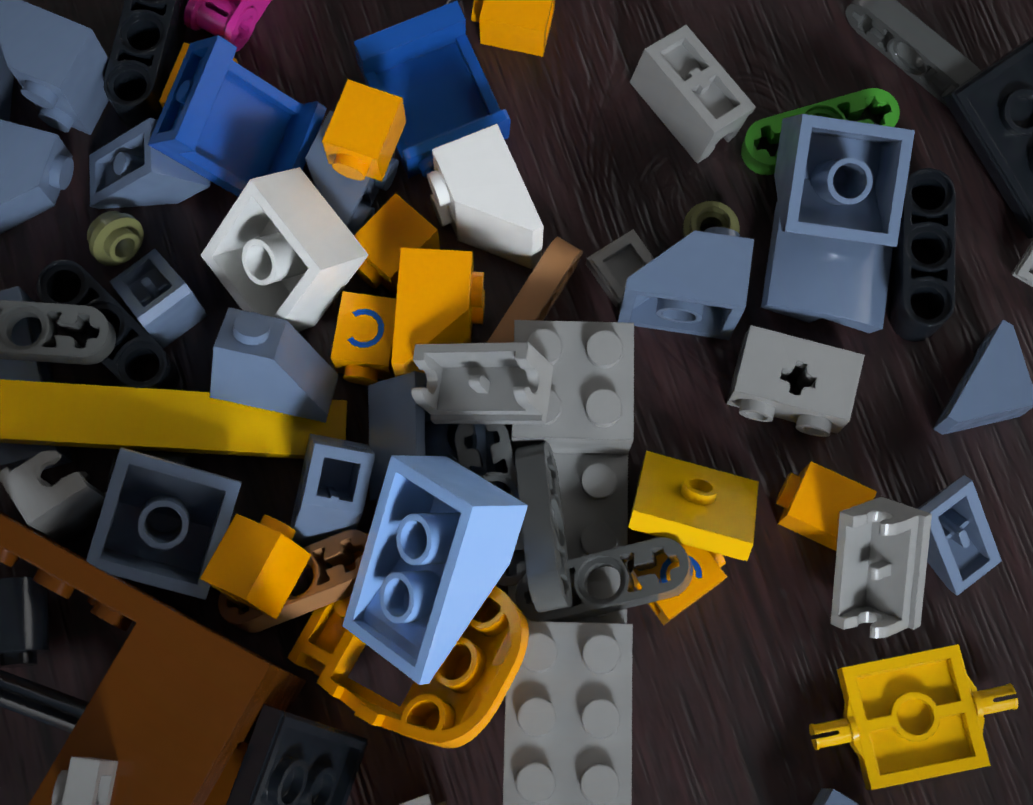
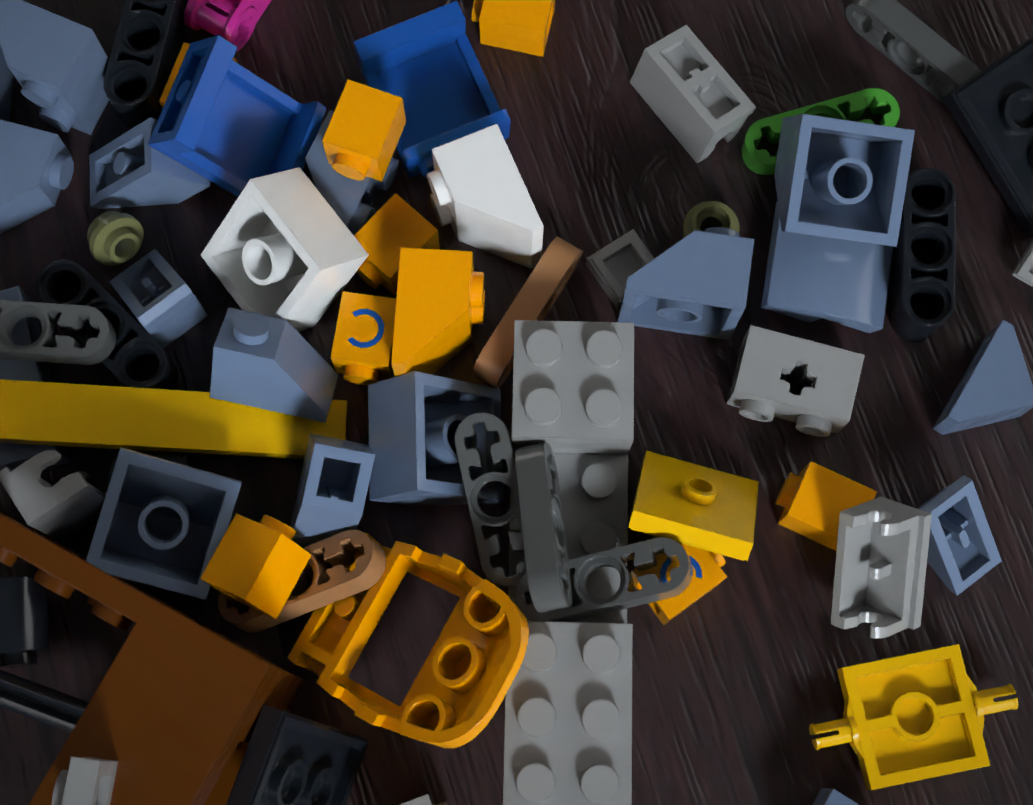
light blue slope [342,455,528,685] -> none
light grey hinge [411,342,554,425] -> none

